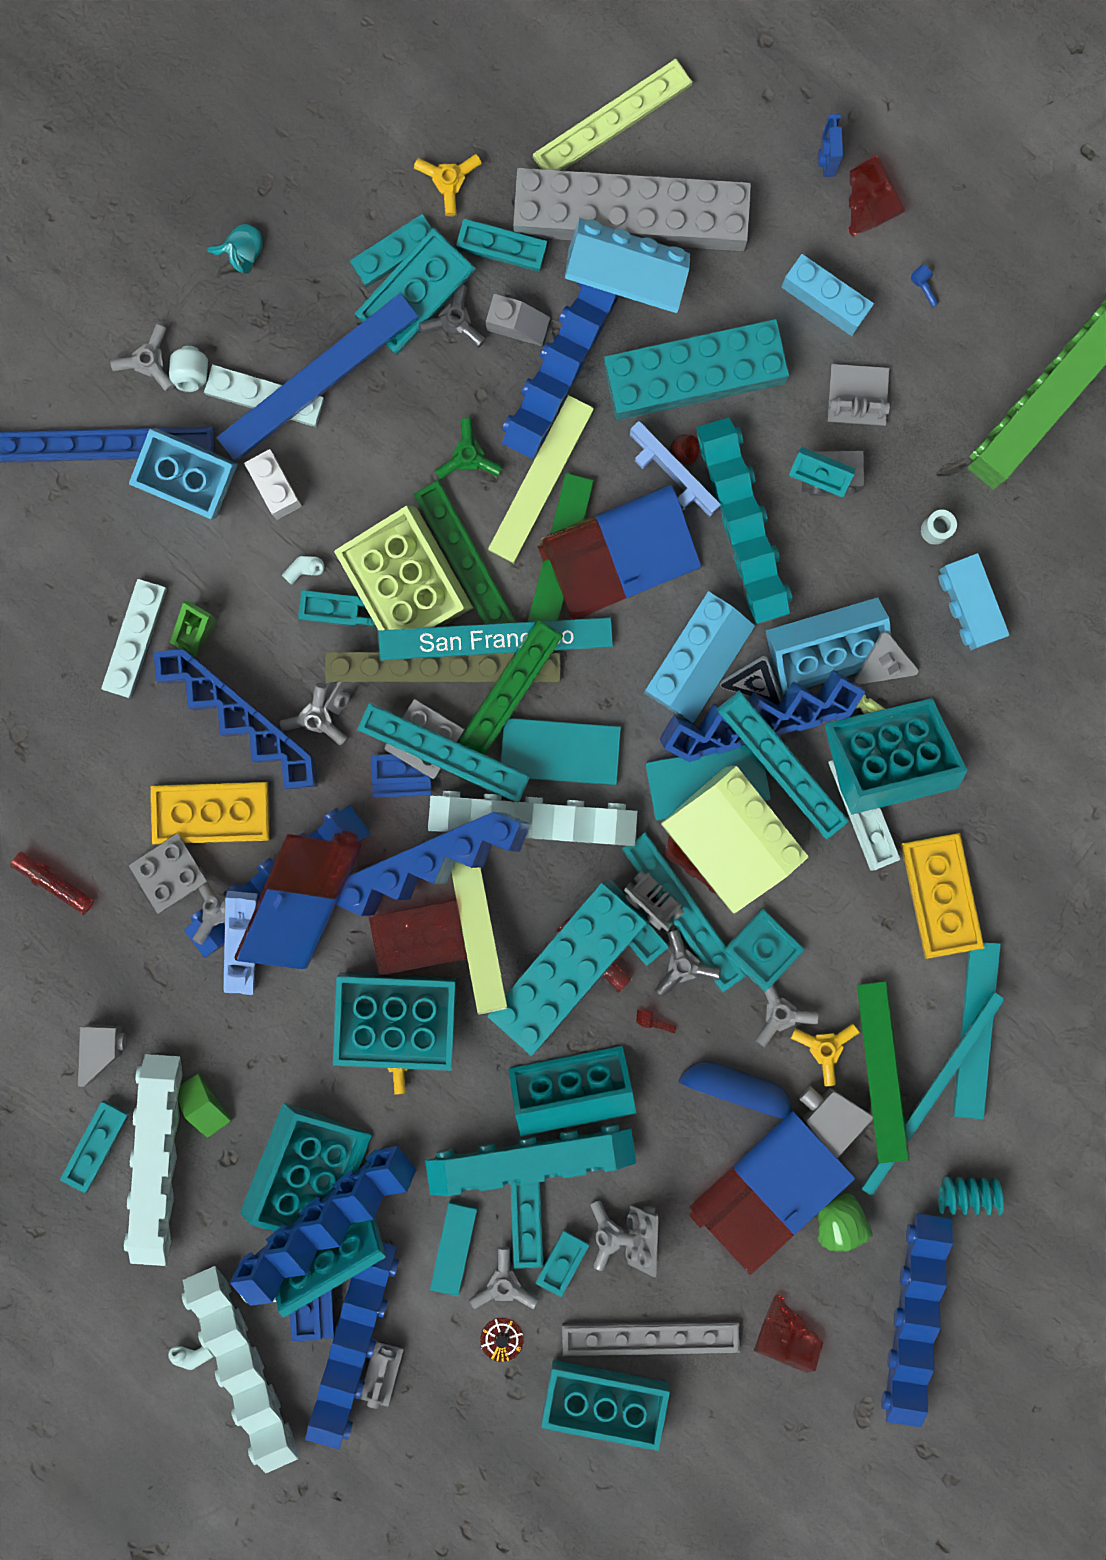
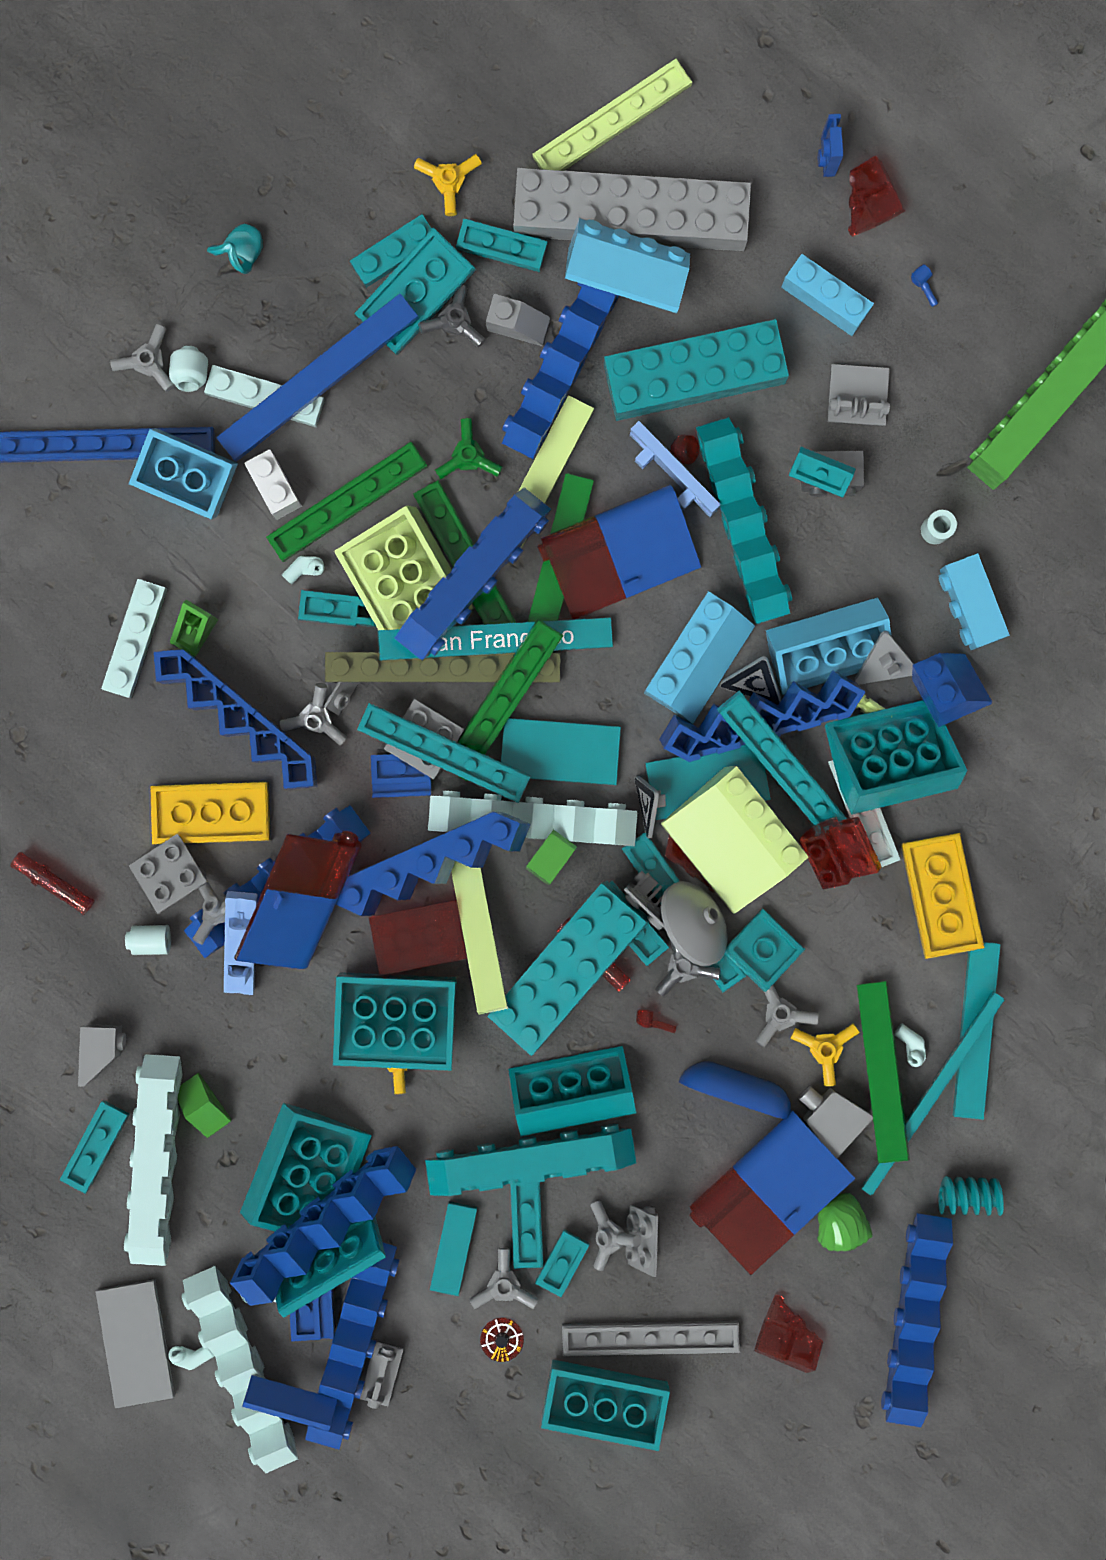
none -> light grey tile [95,1279,175,1408]
none -> light aqua brick [125,925,171,955]
none -> blue tile [242,1375,337,1431]
none -> green tile [266,442,428,562]
none -> blue brick [394,487,551,661]
none -> bright green slope [525,829,577,885]
none -> piece [634,776,666,838]
none -> light grey dish [661,881,728,966]
none -> clear red brick [799,816,882,890]
none -> light aqua arm [894,1023,926,1067]
none -> blue slope [912,653,992,727]

